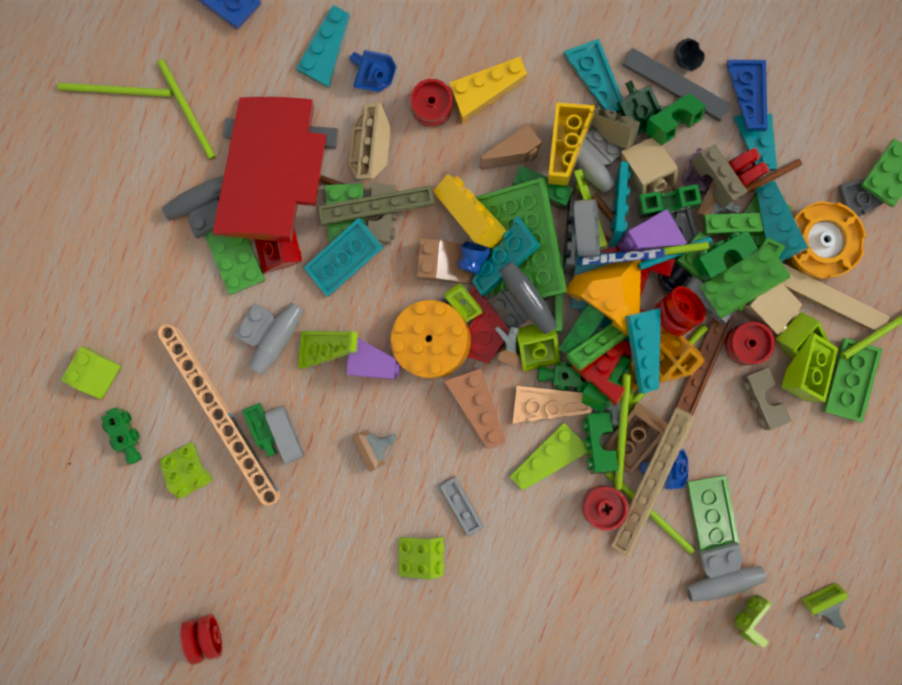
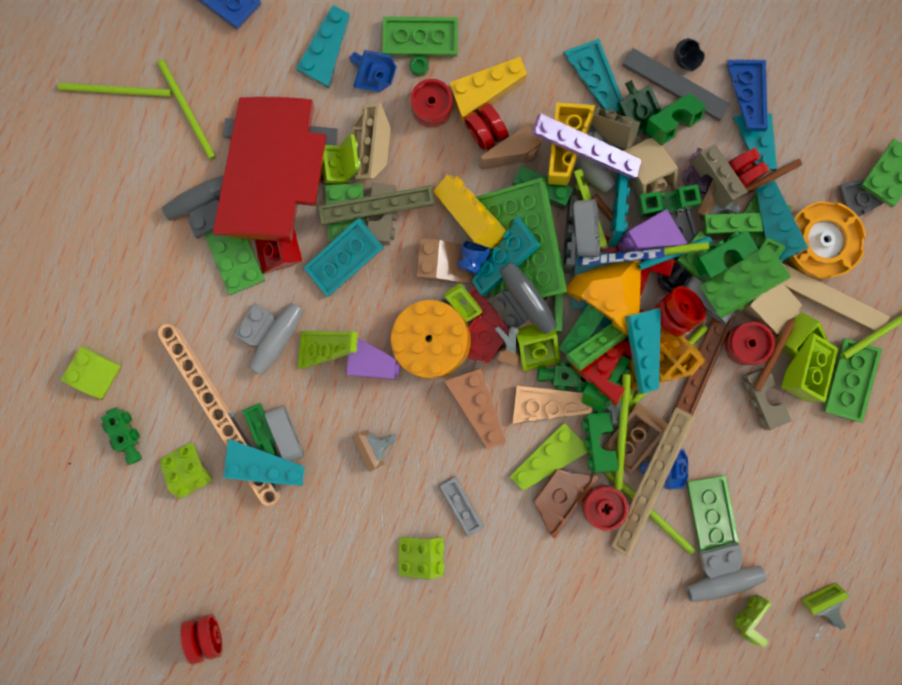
none -> teal wing [223,439,305,486]
none -> lime bracket [322,134,360,184]
none -> bright green plate [382,17,458,57]
none -> green tile [410,56,429,77]
none -> red wheel [463,102,509,152]
none -> plate [532,114,641,179]
none -> dark orange wing [533,469,598,539]
none -> dark orange bar [753,319,796,391]

